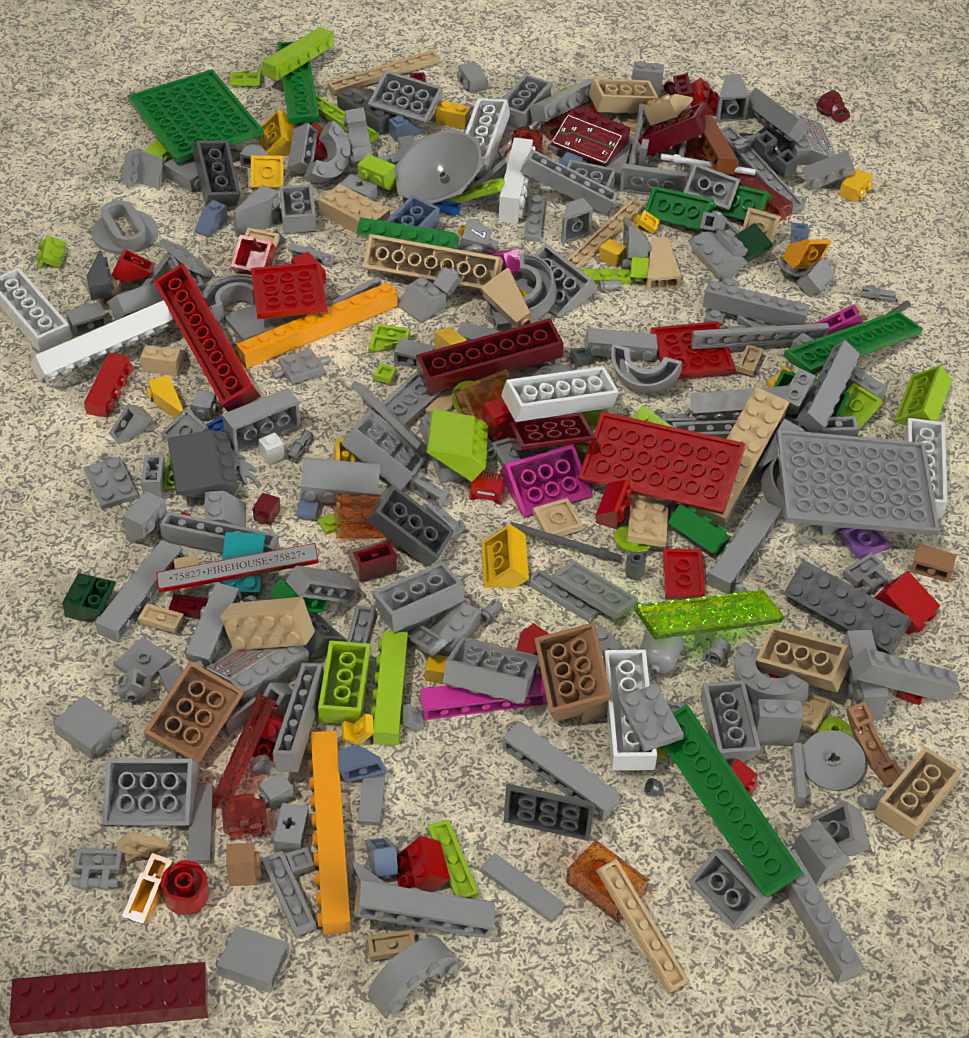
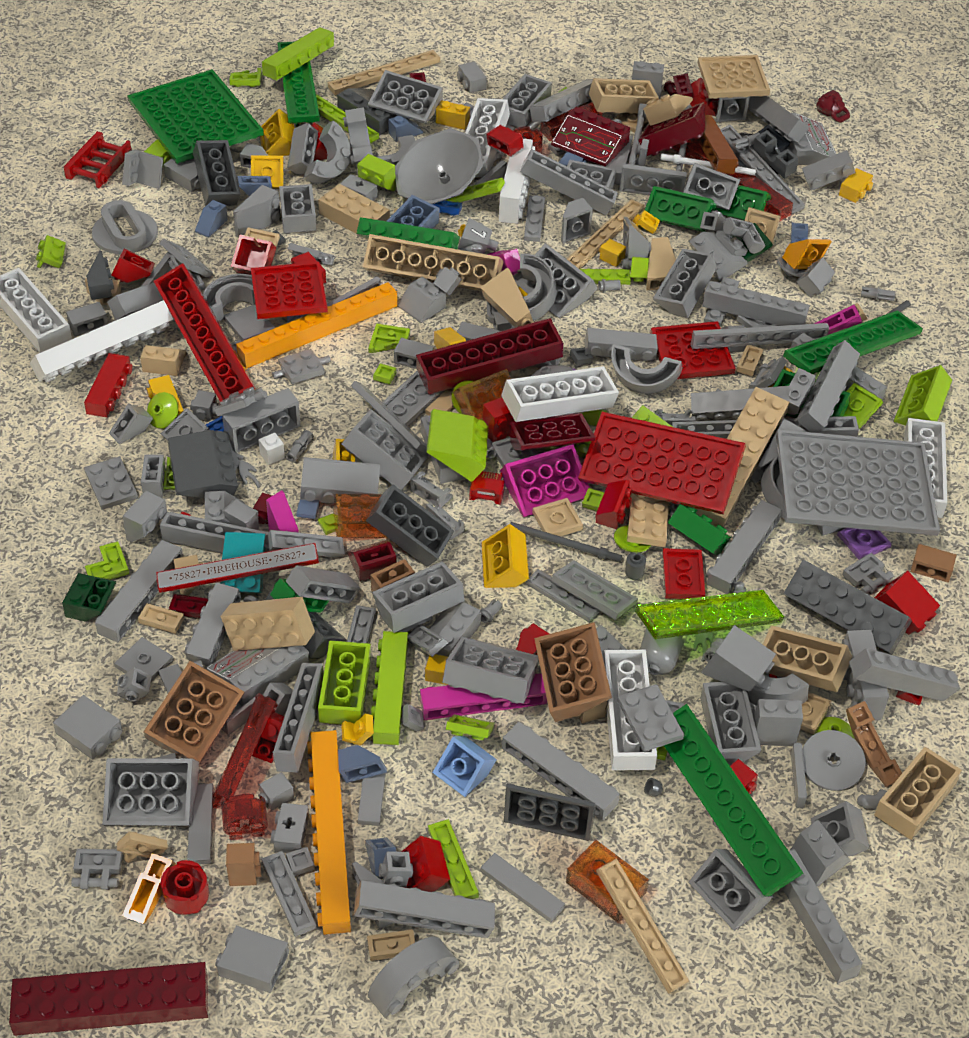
light grey tile [250,755,273,776] -> none
none -> red fence [64,131,132,188]
none -> lime plate [85,541,129,580]
none -> lime dish [147,392,178,429]
none -> light grey plate [213,387,267,416]
none -> light grey slope [222,499,259,530]
none -> sand blue slope [237,176,272,196]
none -> dark pink slope [266,490,299,533]
none -> light grey plate [268,530,345,558]
none -> medium nougat brick [370,559,415,592]
none -> light grey brick [379,852,413,887]
none -> light blue slope [432,736,497,797]
none -> lime plate [446,714,495,740]
none -> red brick [486,124,524,157]
none -> lime plate [582,488,604,511]
none -> light grey slope [653,249,717,318]
none -> tan plate [697,55,770,99]
none -> light grey slope [701,625,776,692]
none -> light grey brick [723,217,765,254]
none -> light grey plate [748,356,787,389]

